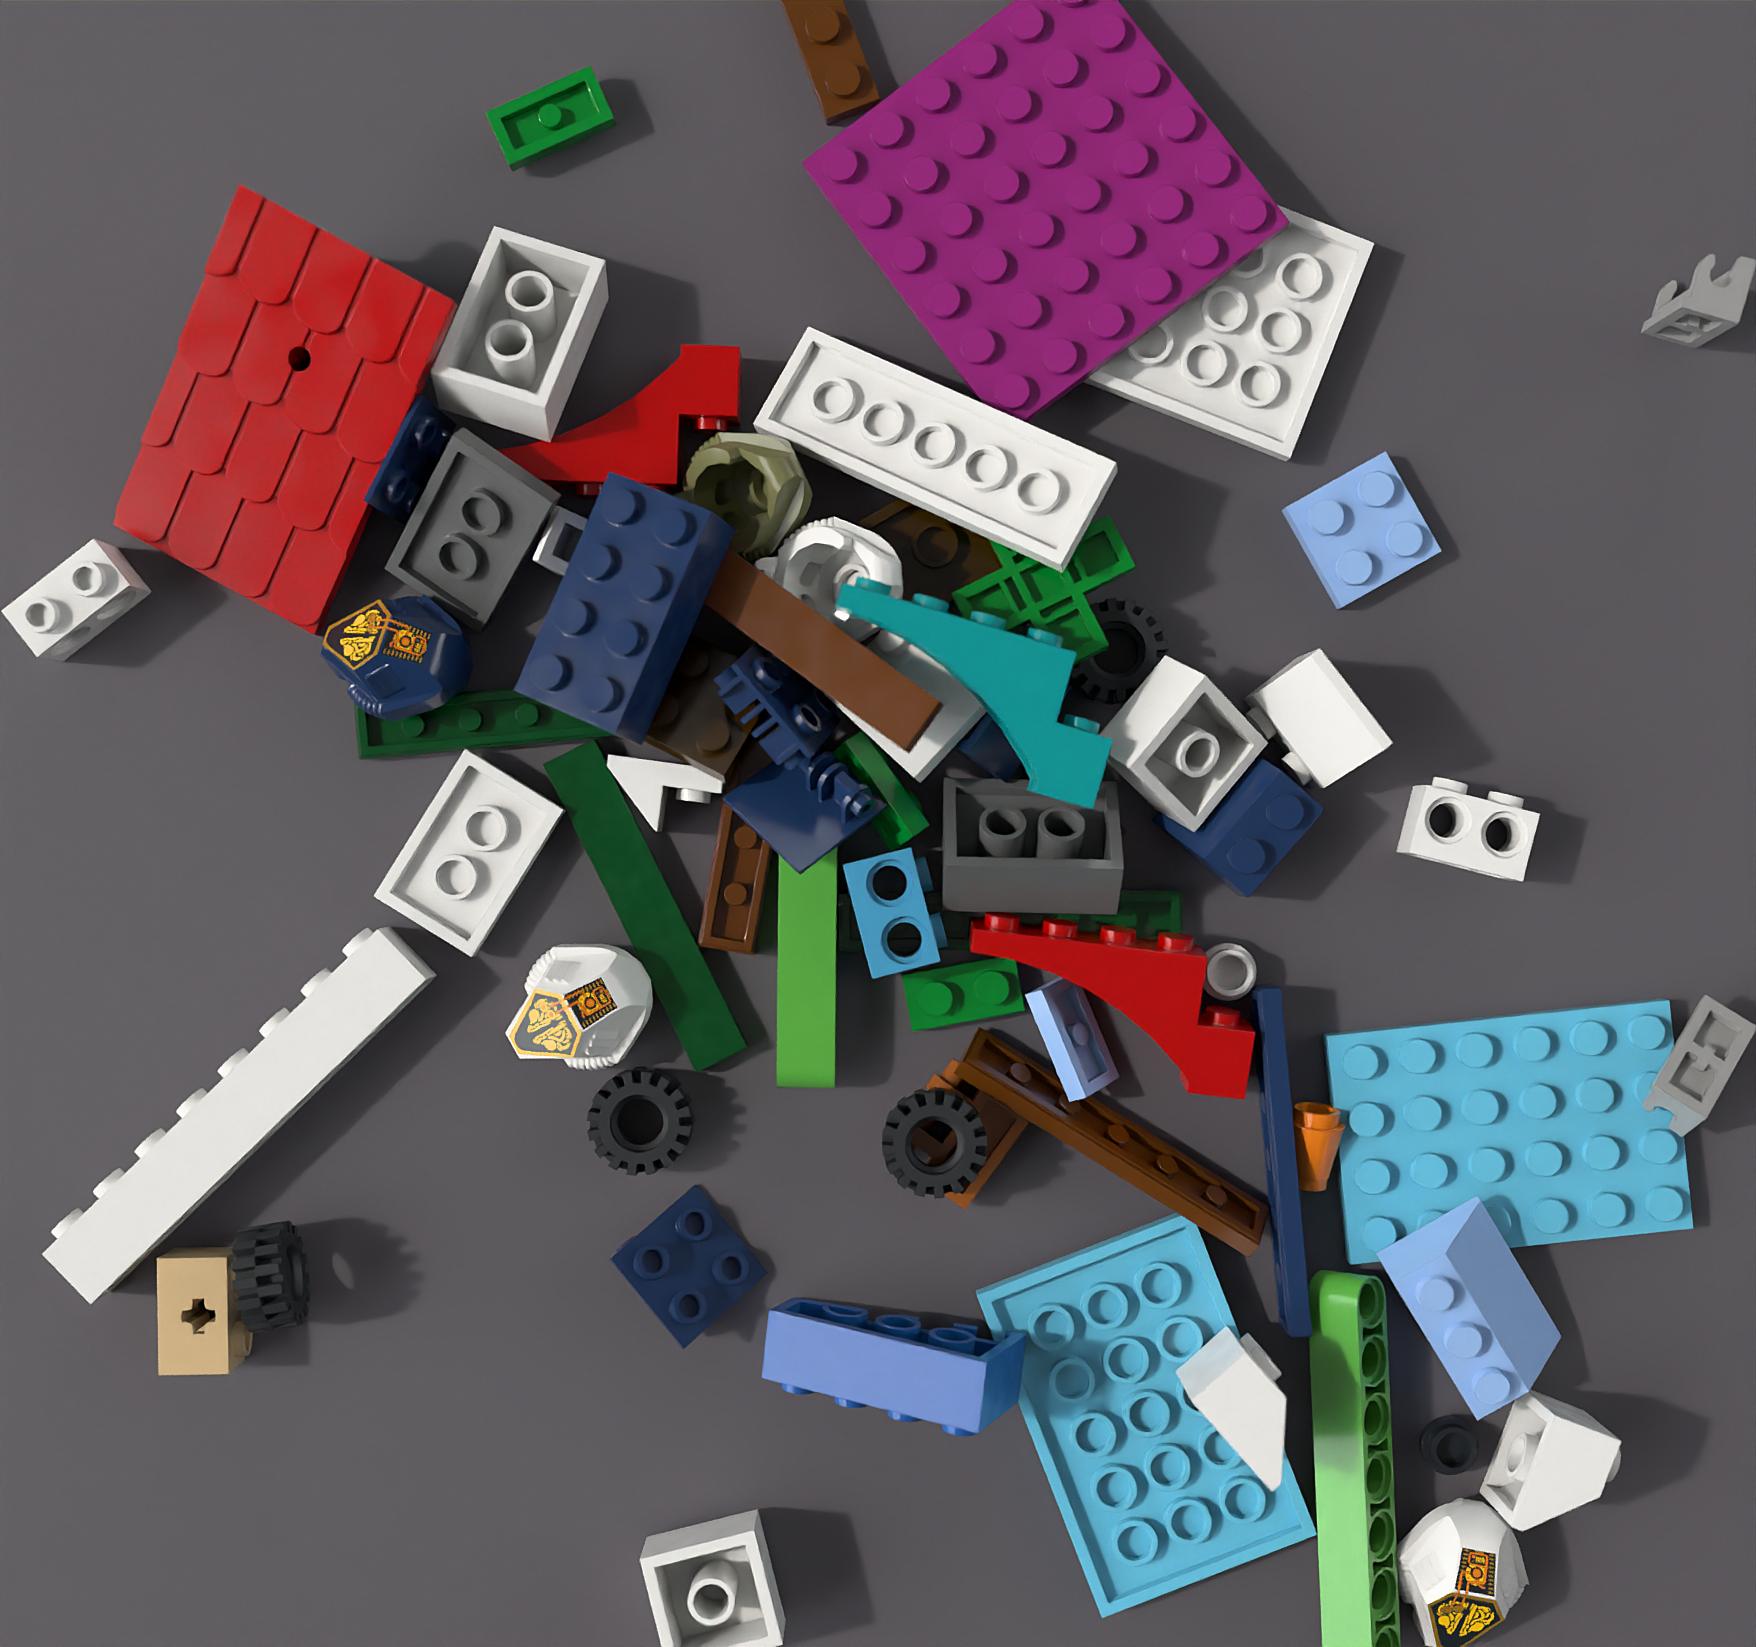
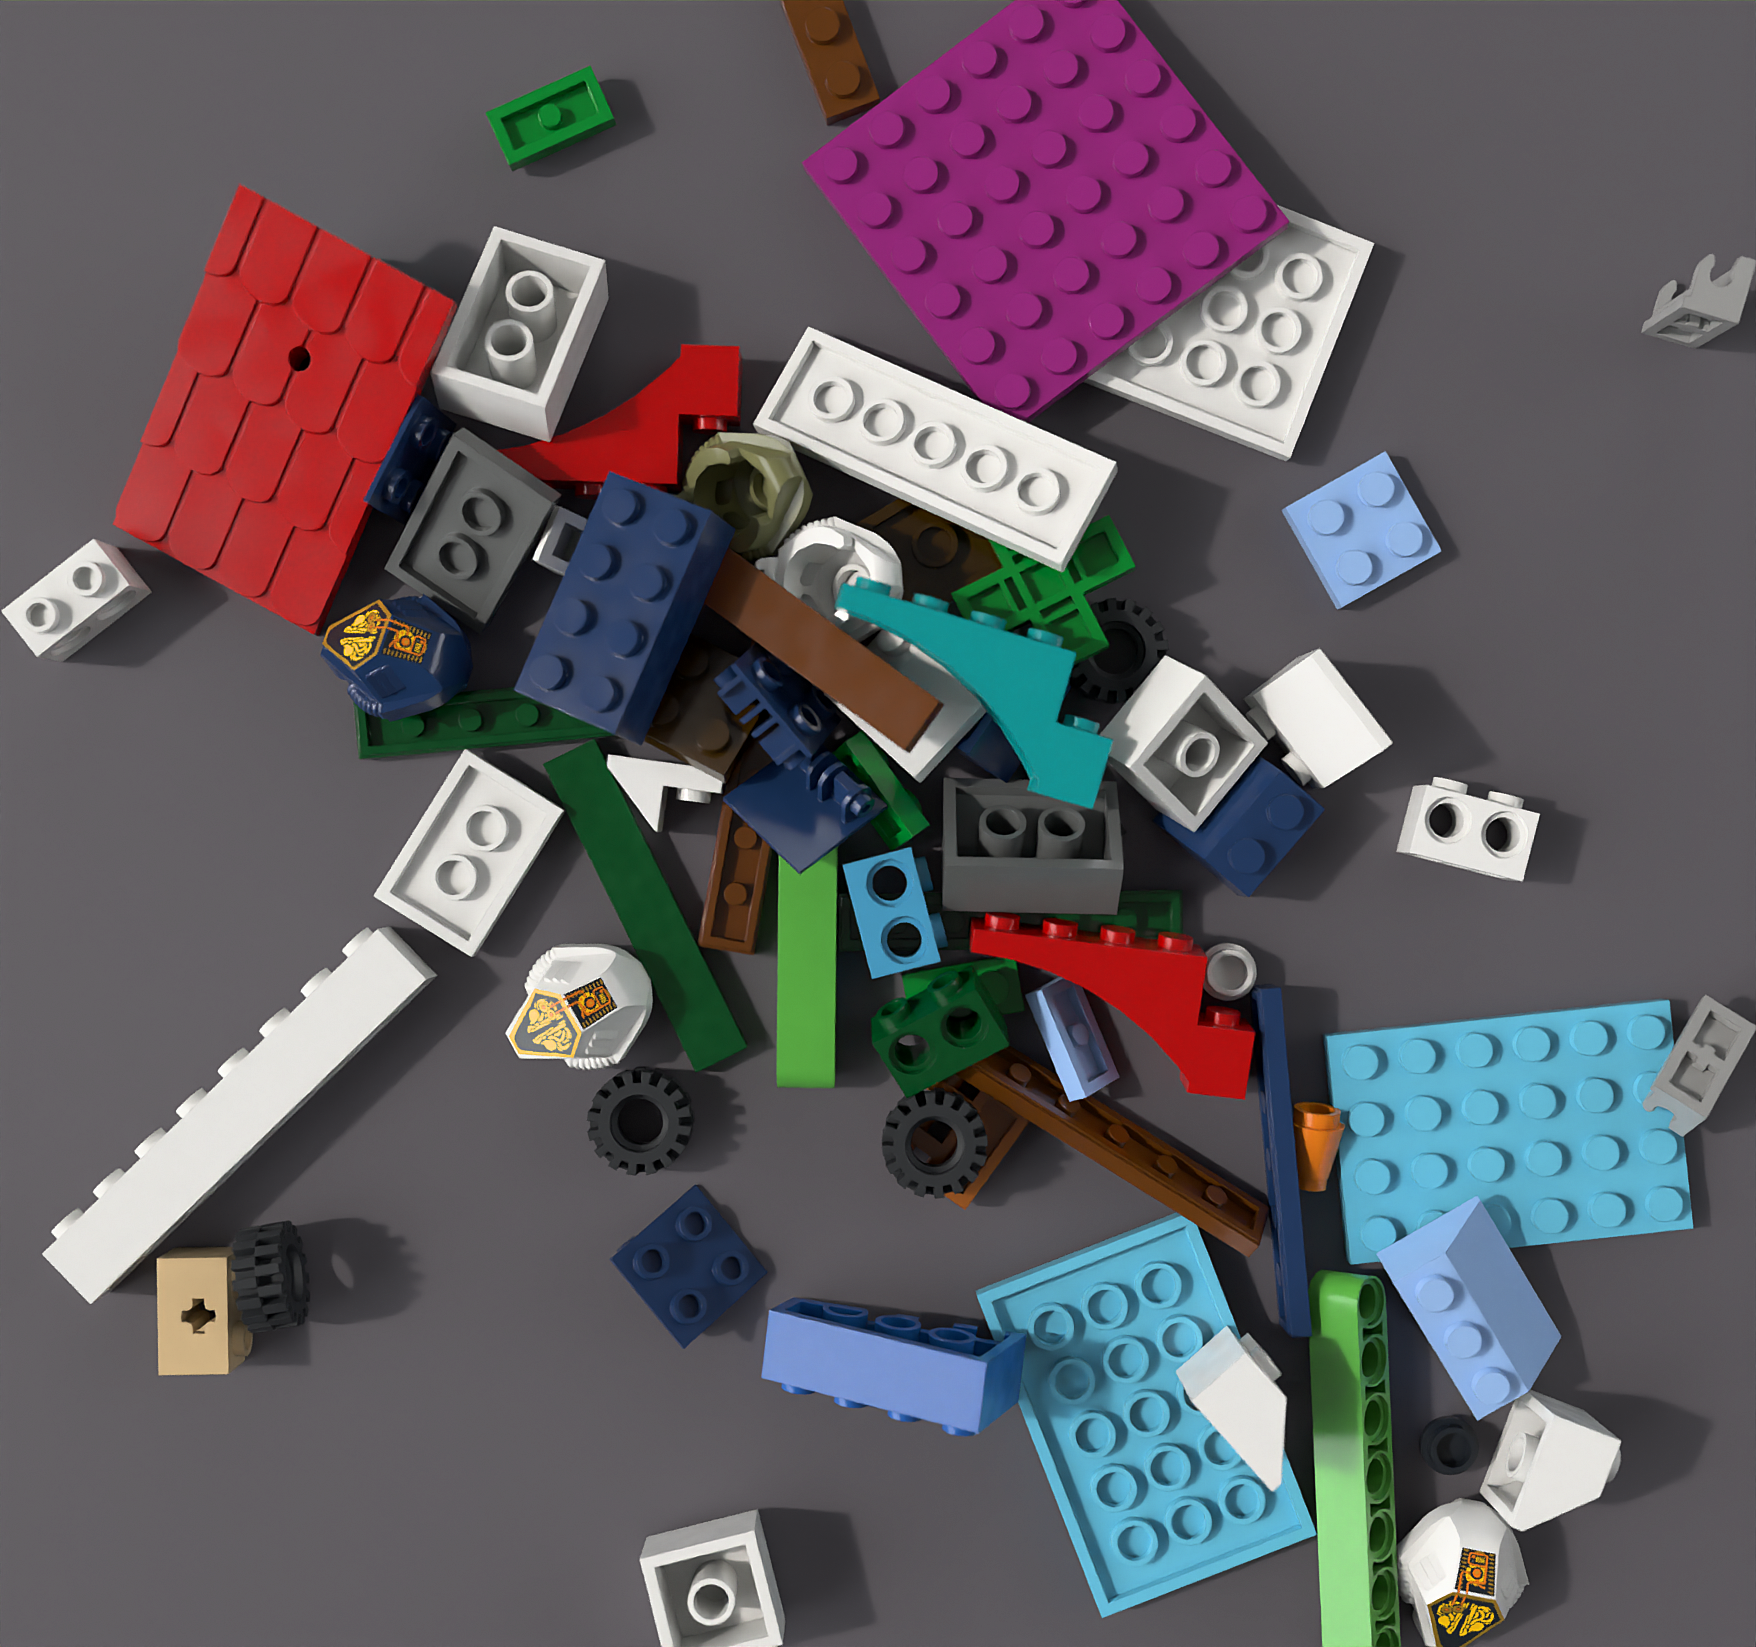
none -> dark green brick [871,965,1010,1098]

